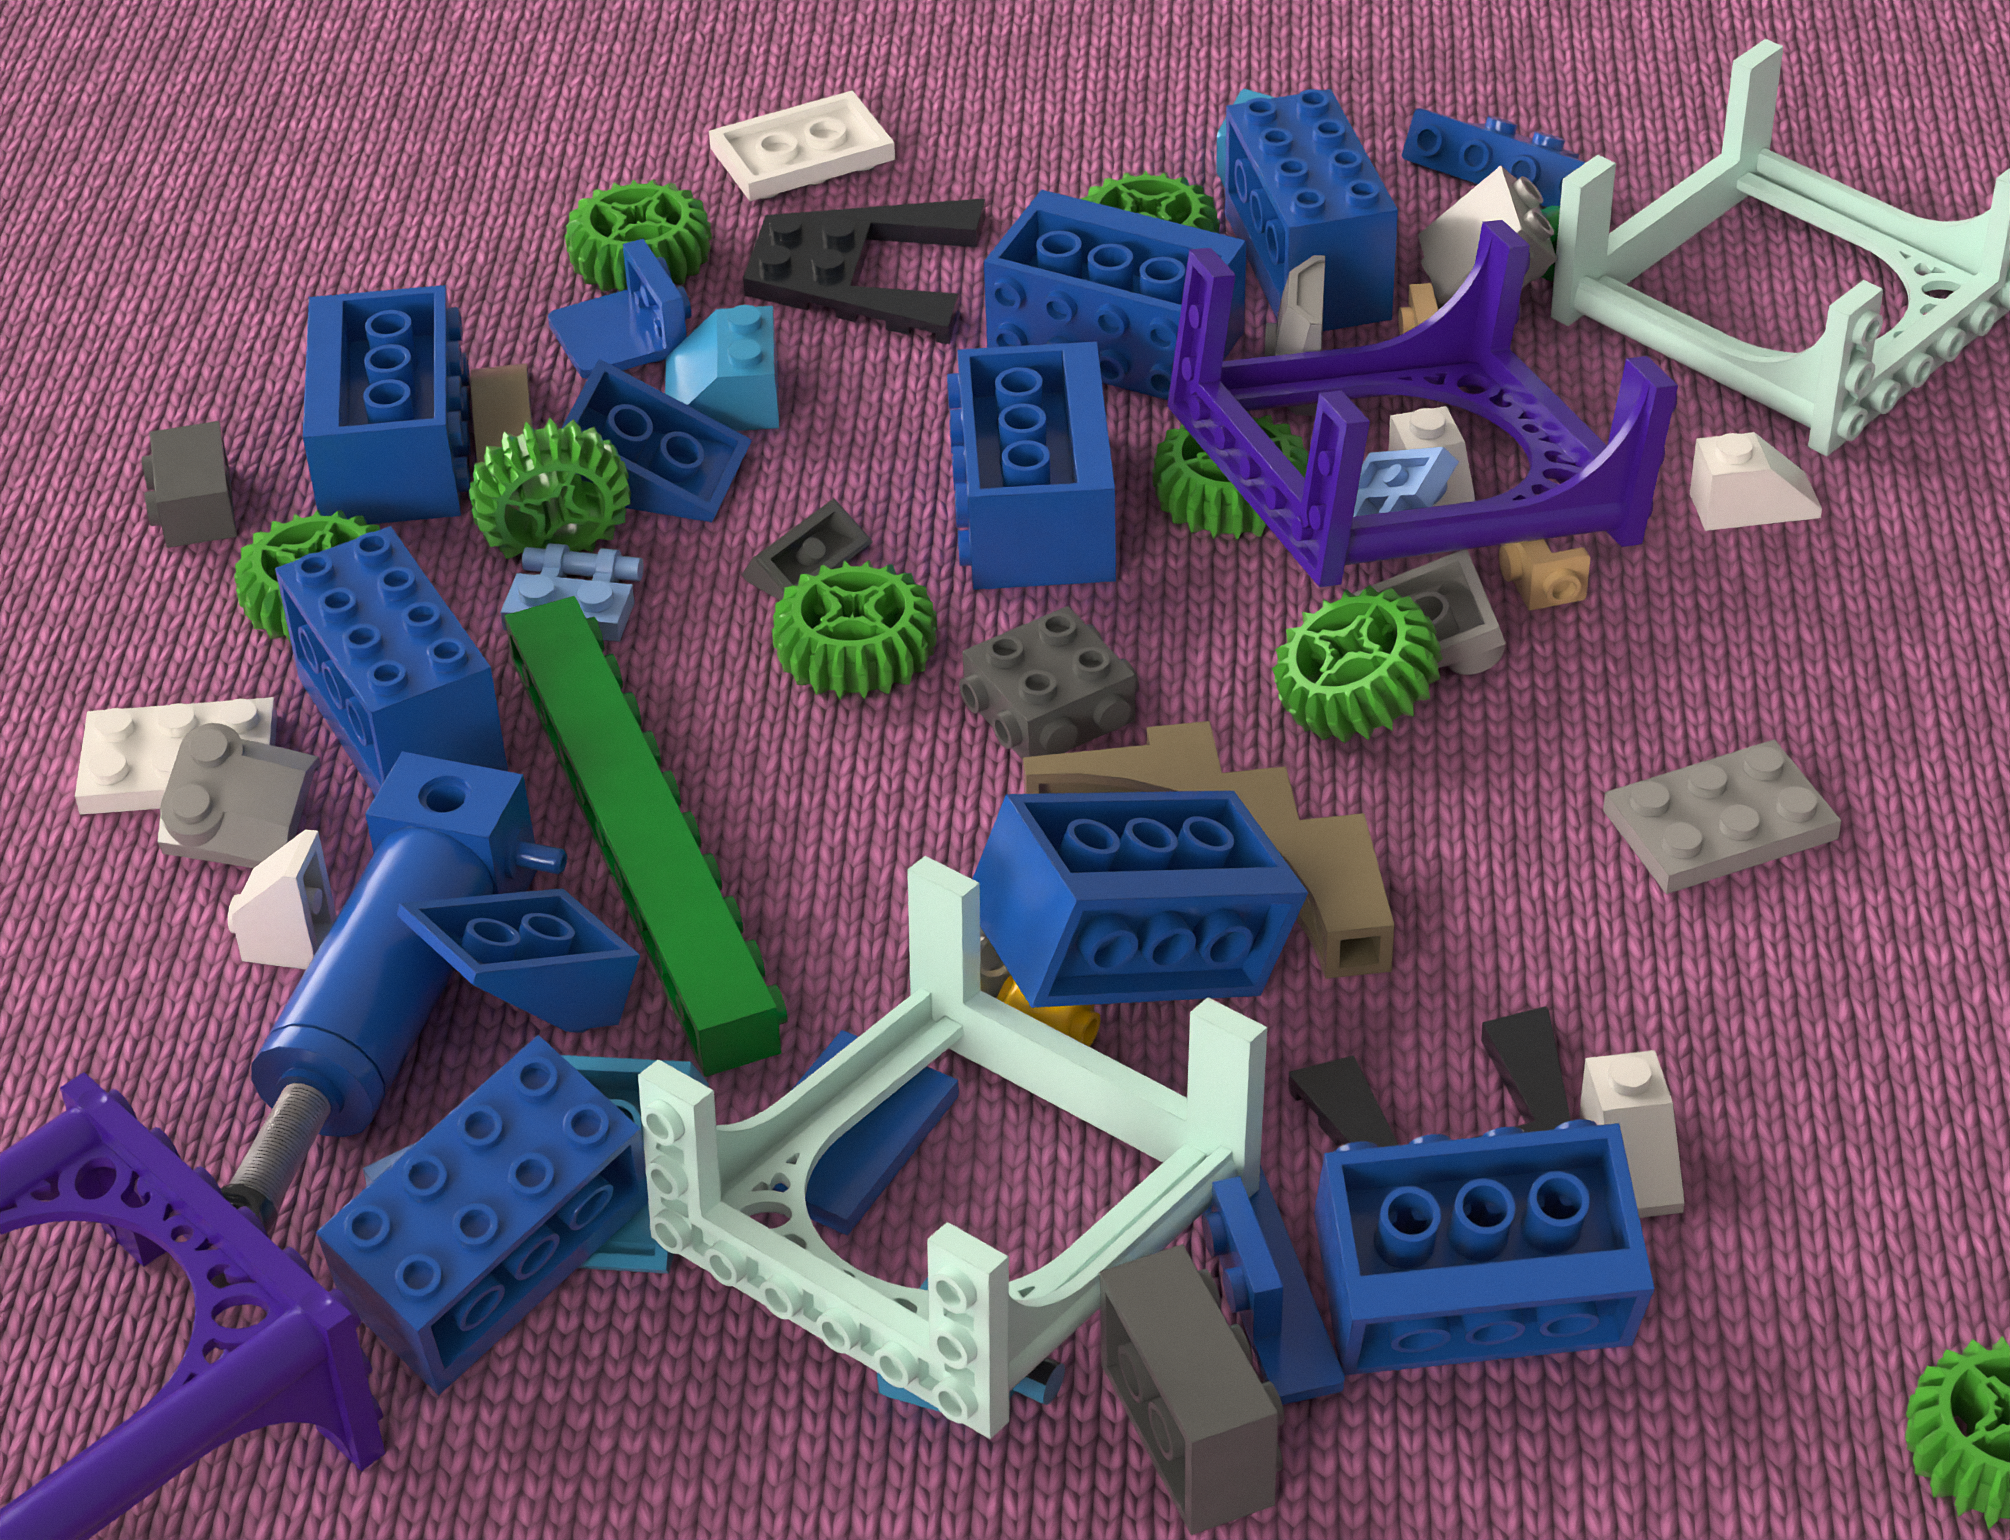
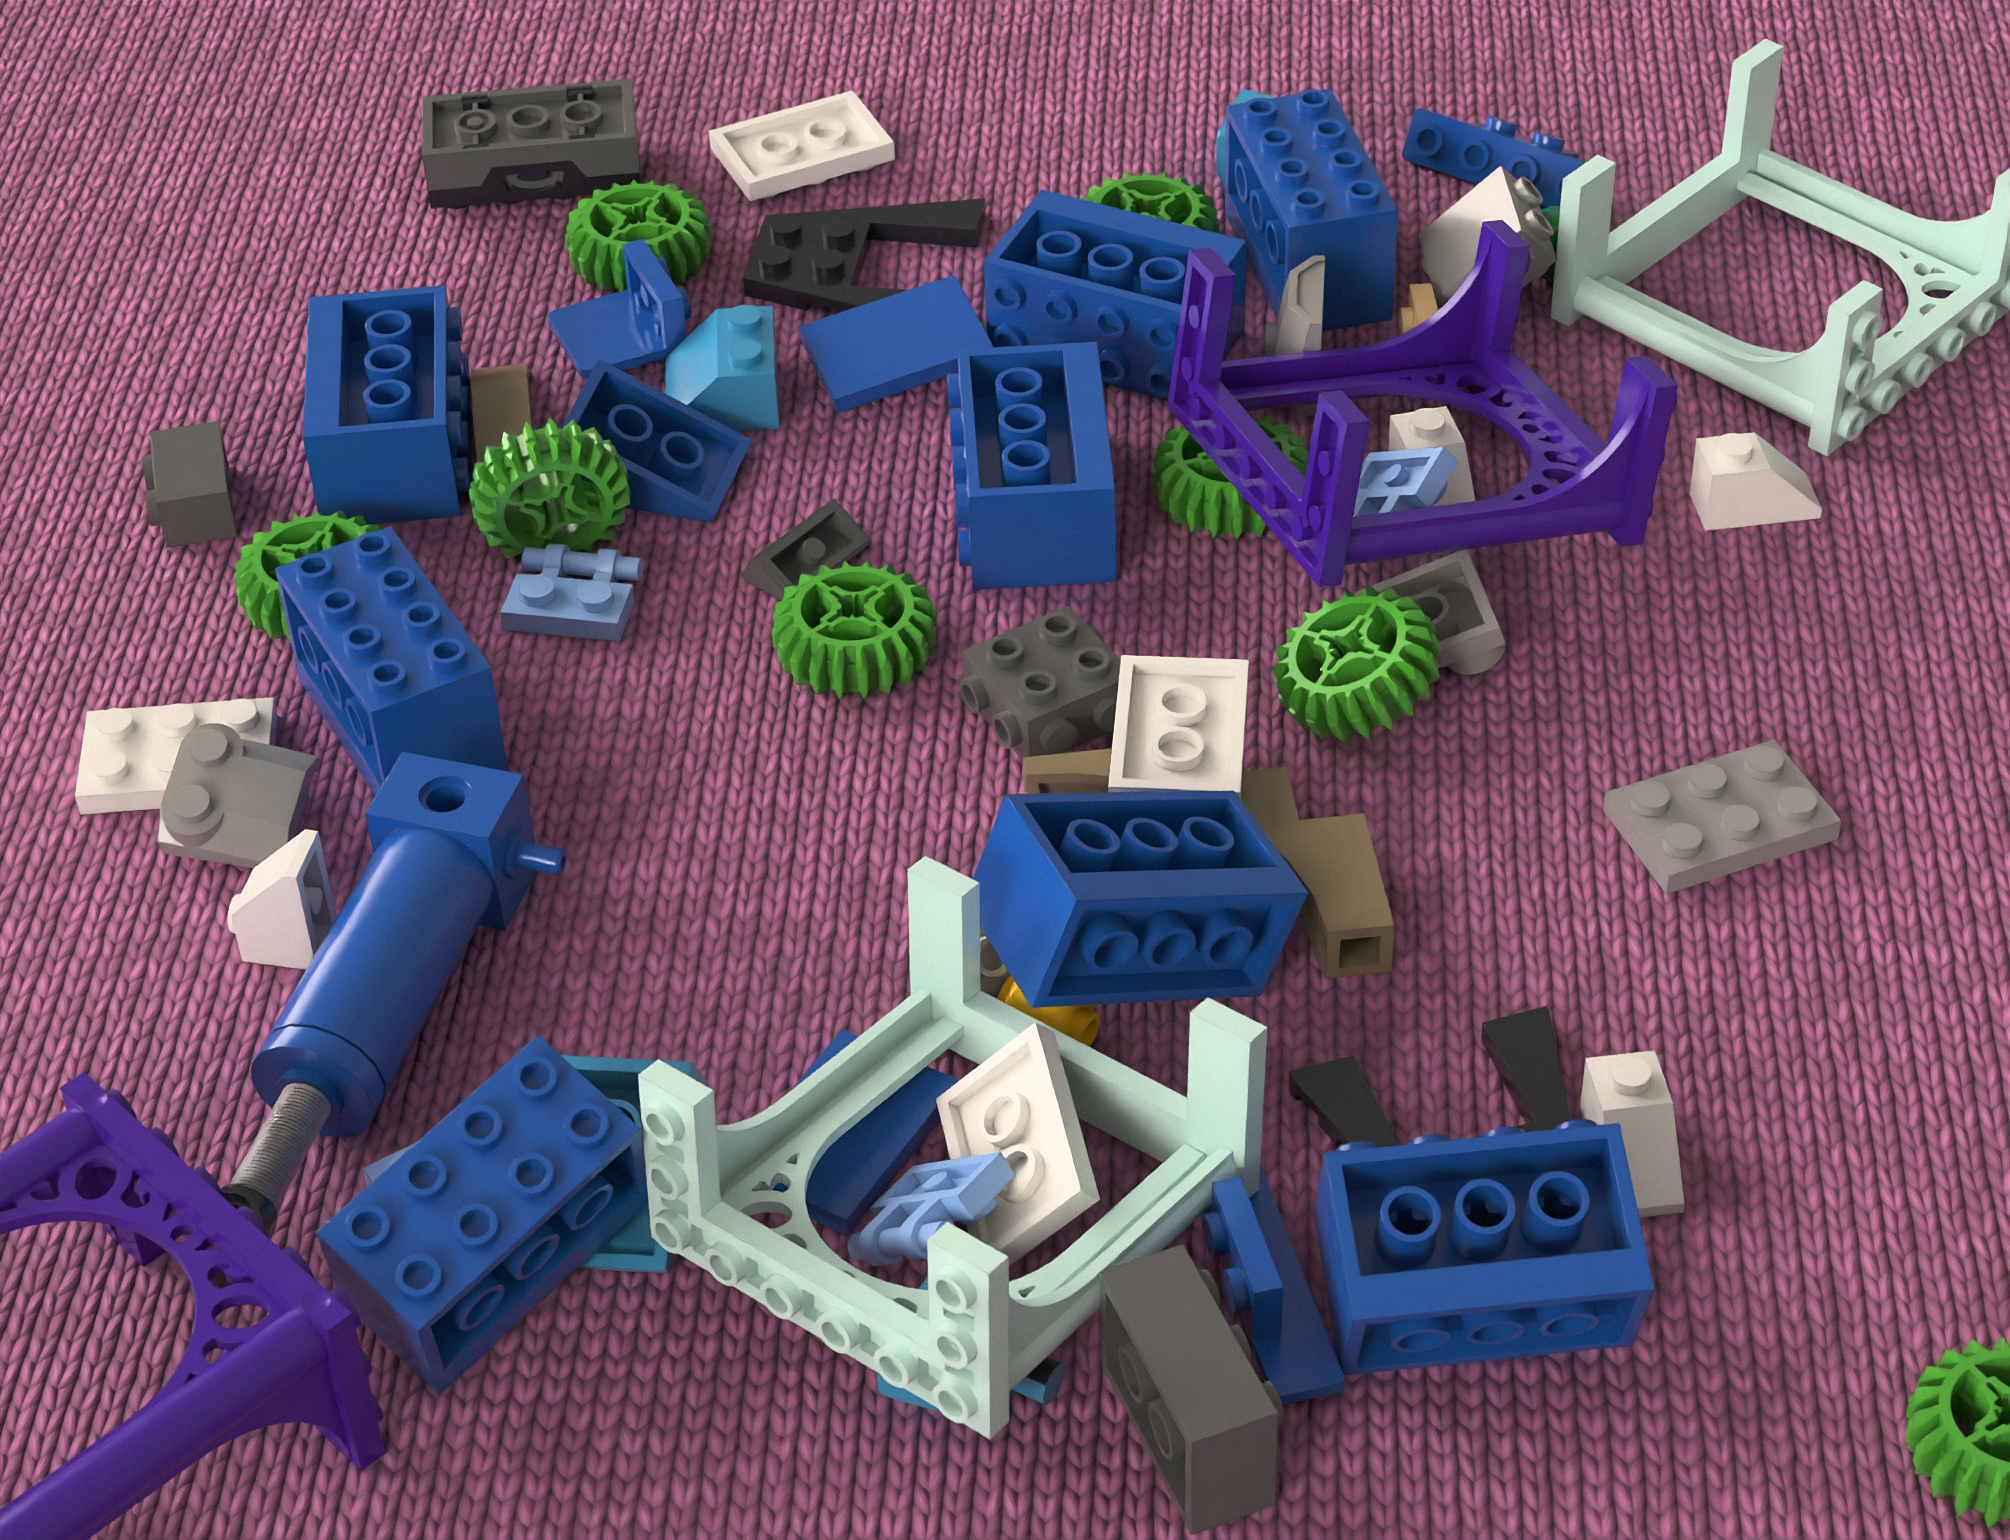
blue slope [396,888,640,1033] -> none
green brick [504,596,788,1077] -> none
tan bracket [1499,539,1590,611] -> none
none -> dark grey piece [422,79,641,209]
none -> blue tile [798,275,993,413]
none -> light blue plate [847,1152,1016,1266]
none -> white plate [936,1023,1100,1266]
none -> white plate [1108,655,1249,799]

